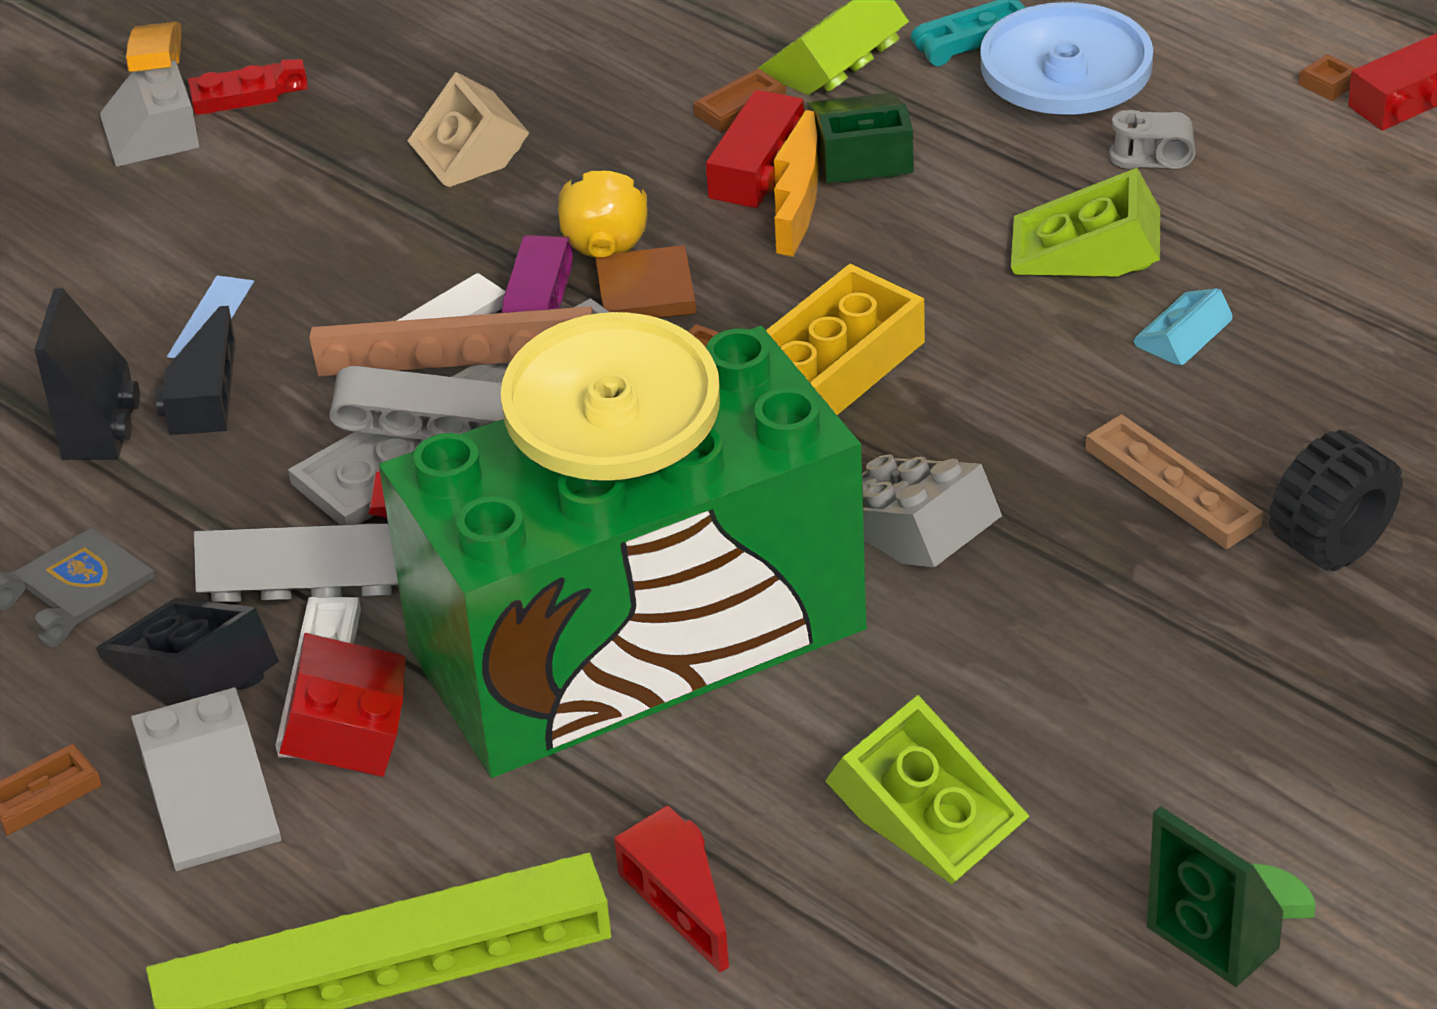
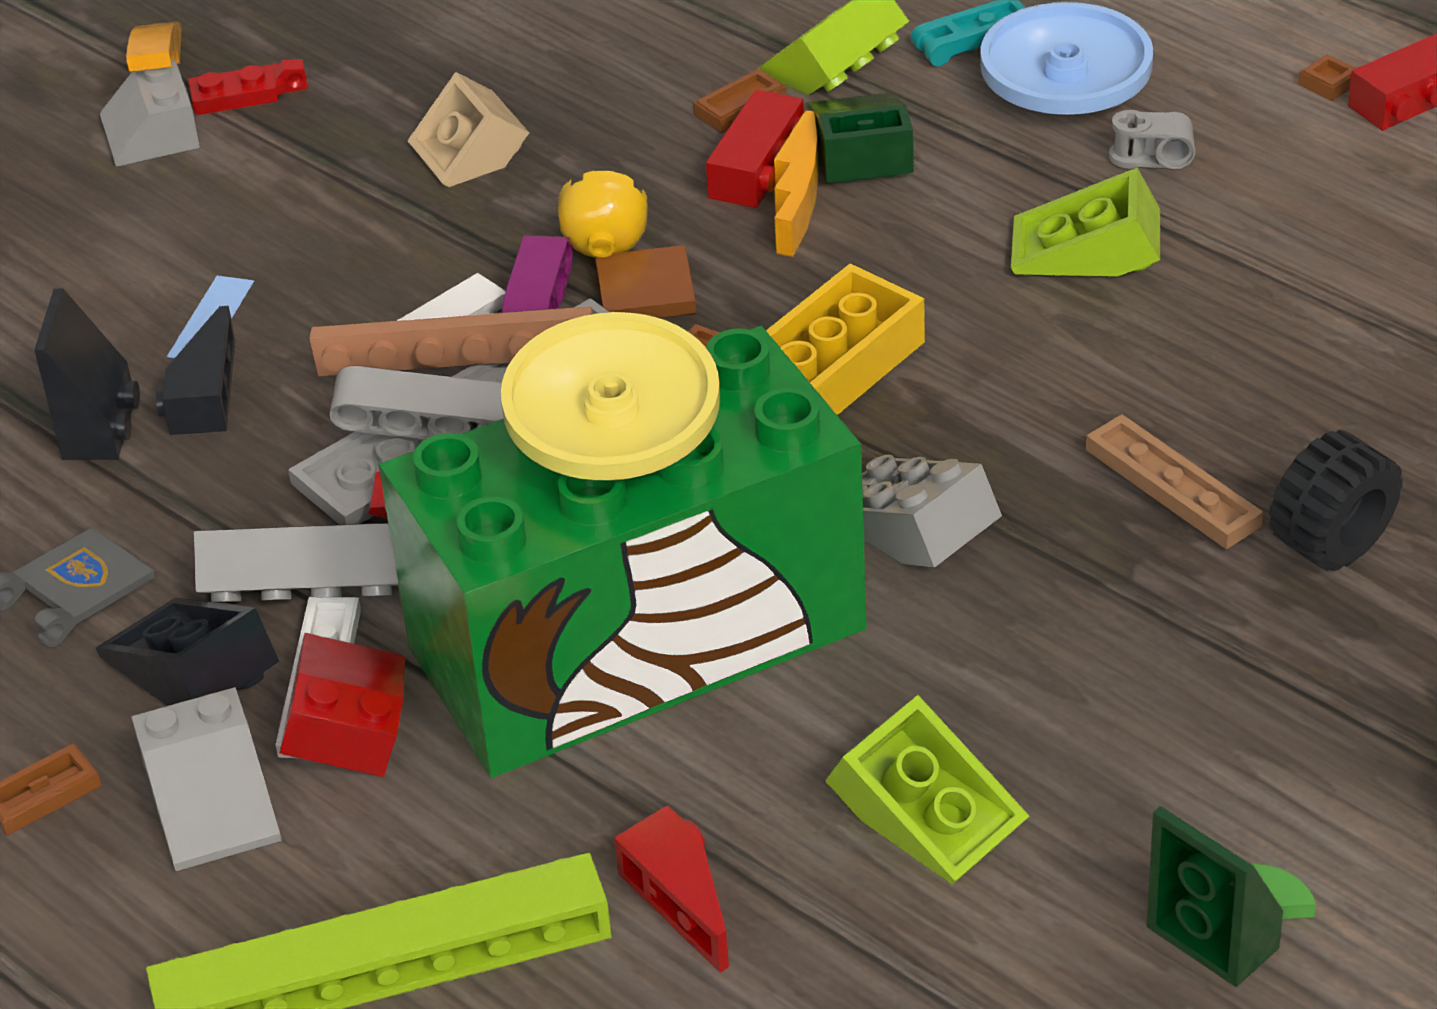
medium azure slope [1133,288,1233,365] -> none

